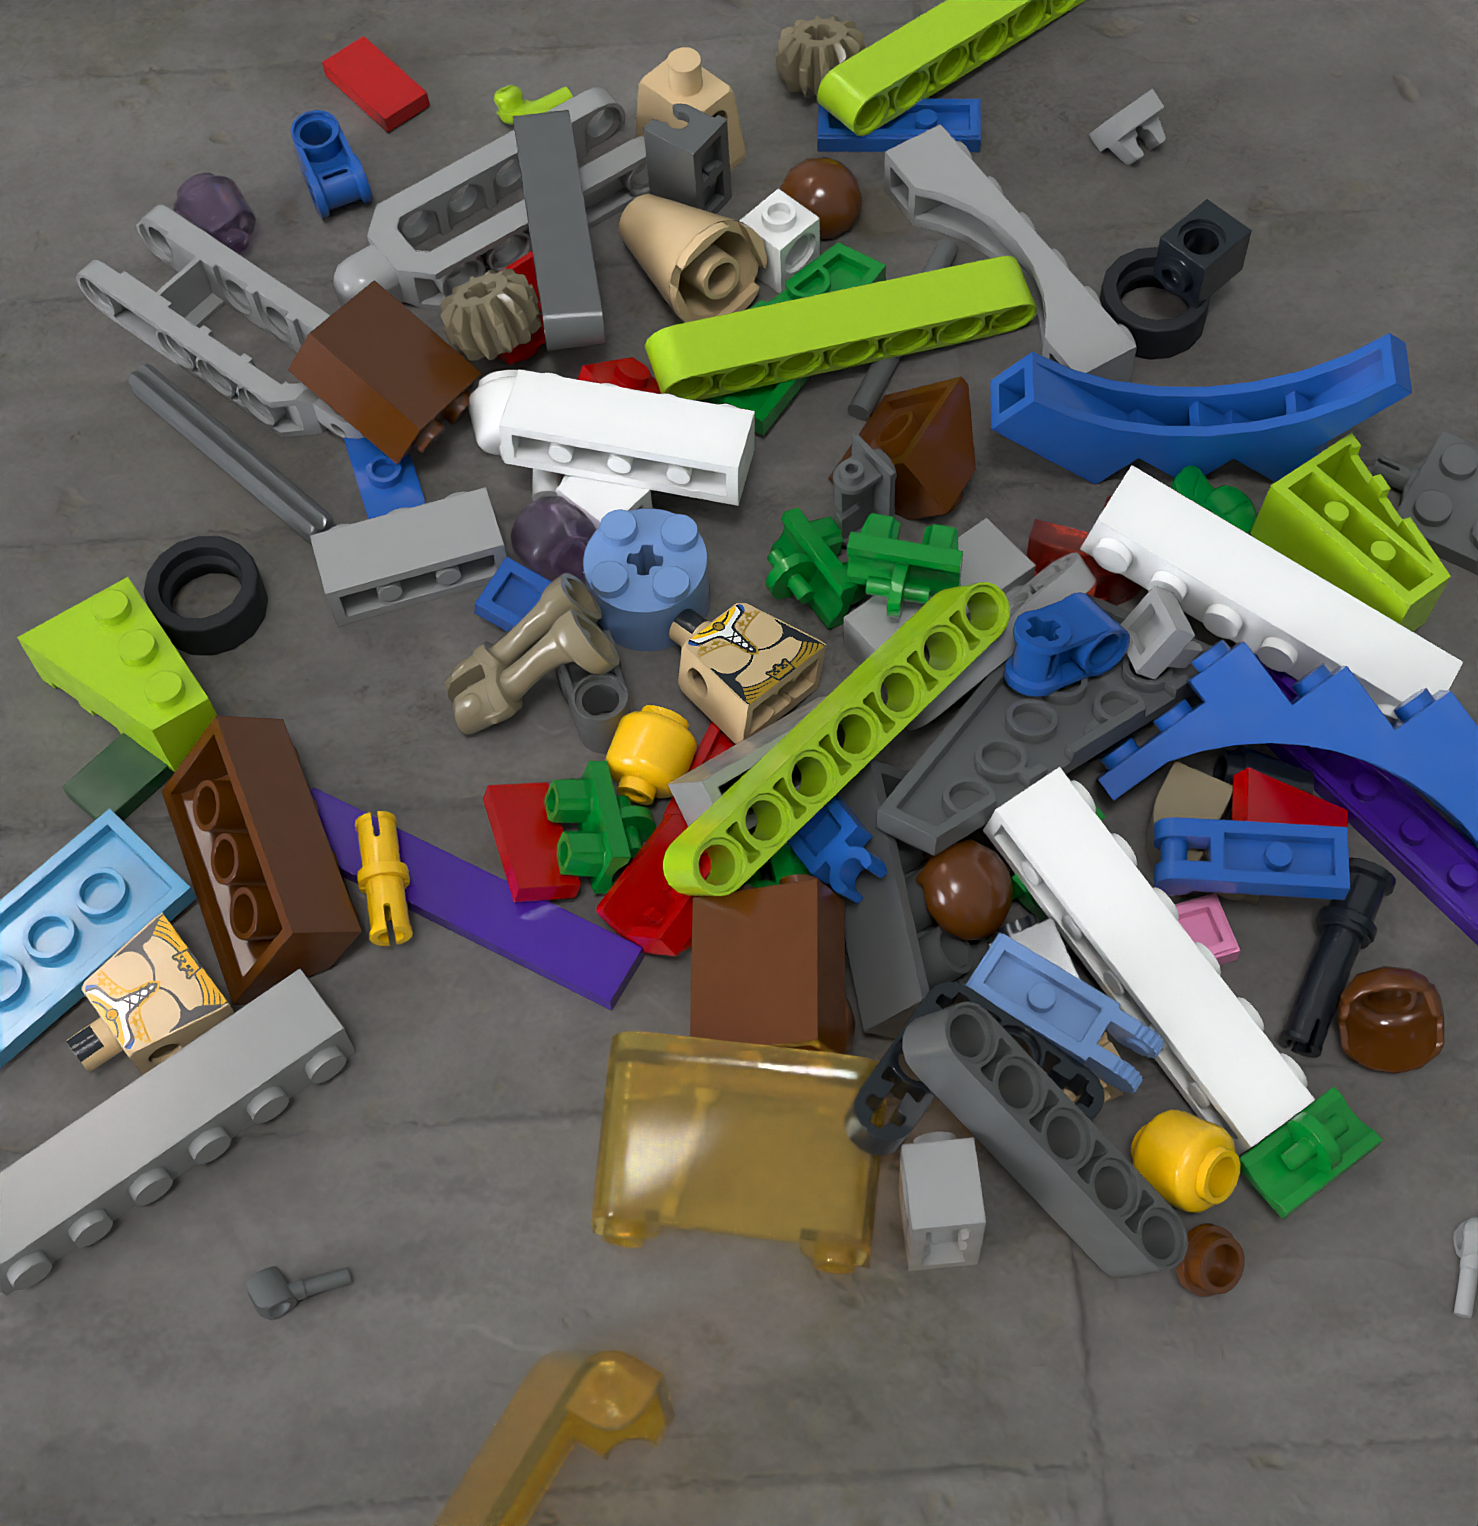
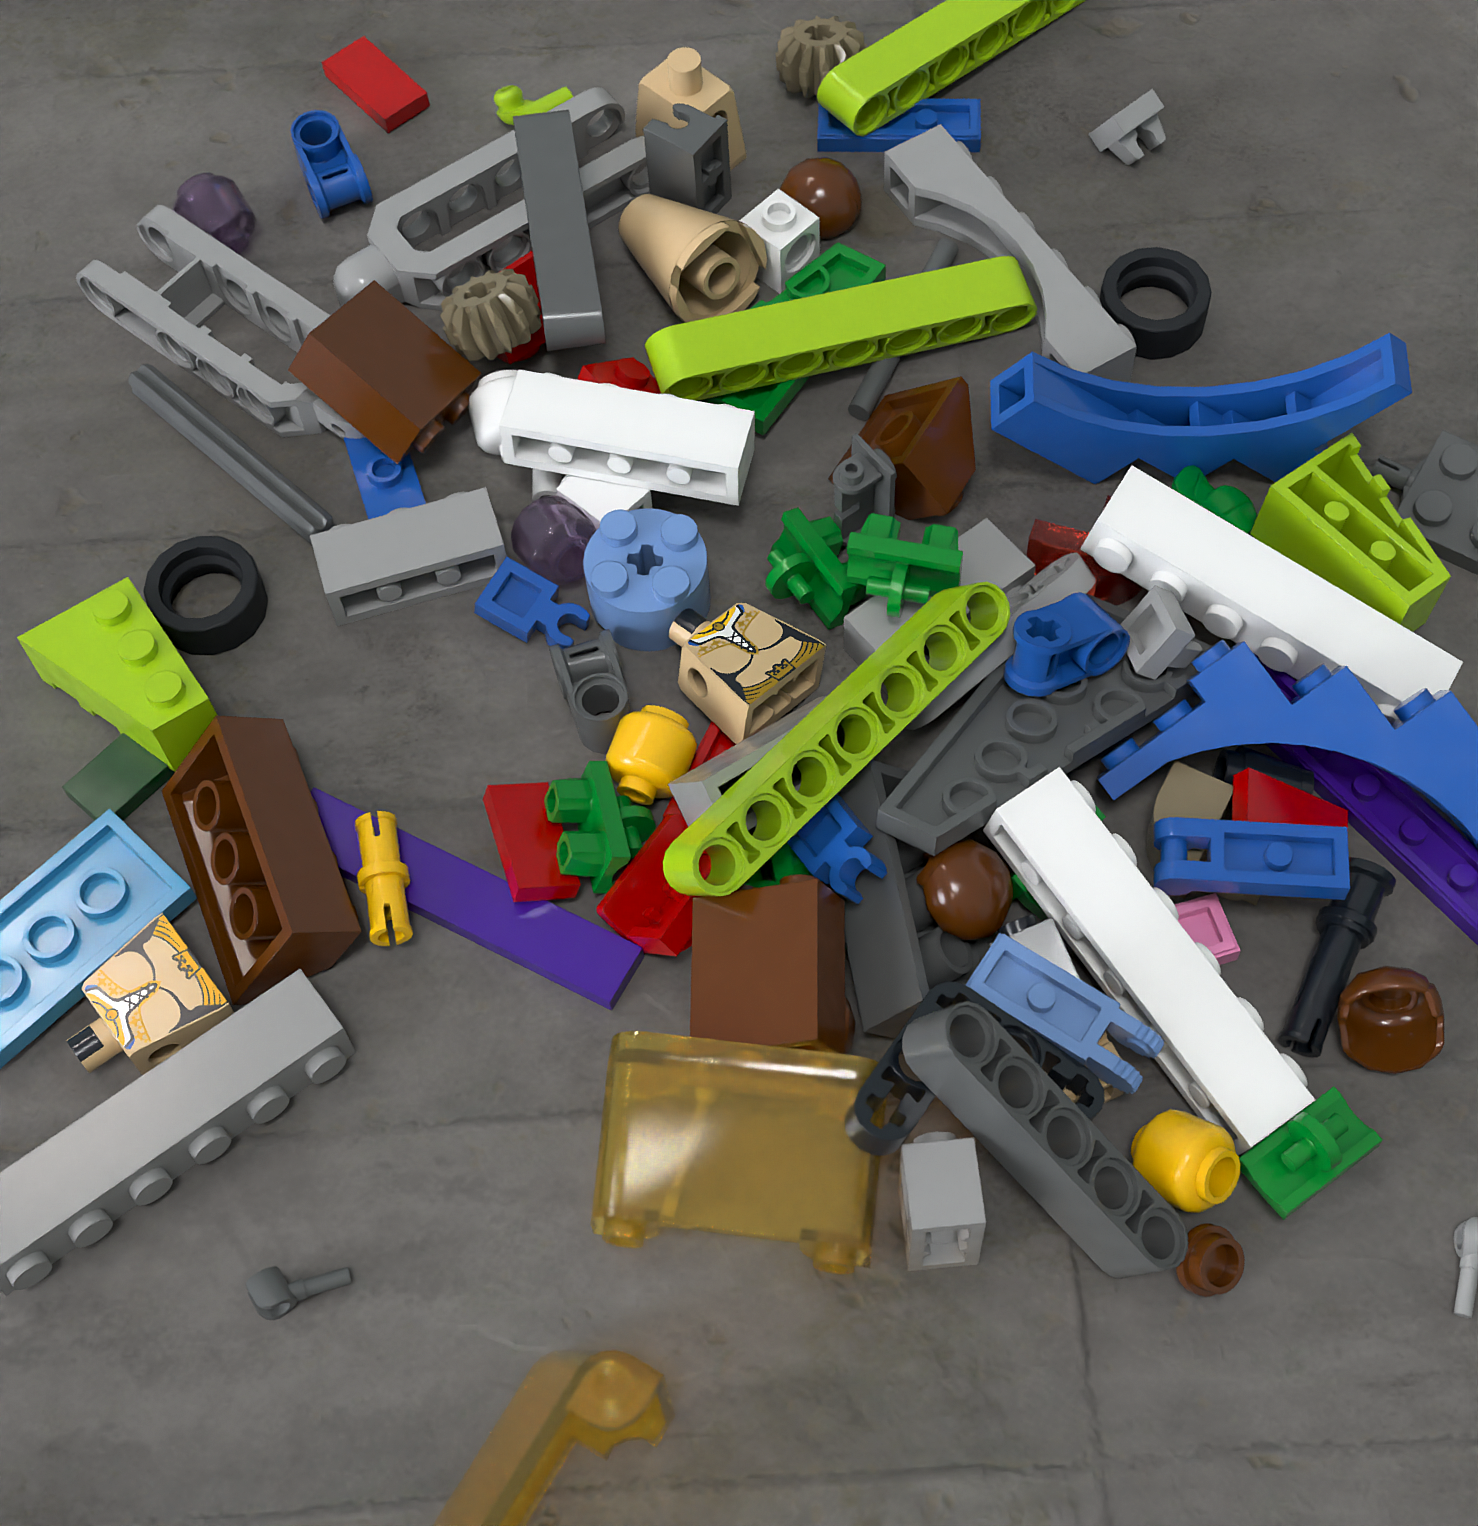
dark tan piece [444,573,620,735] -> none
black brick [1153,199,1252,308] -> none

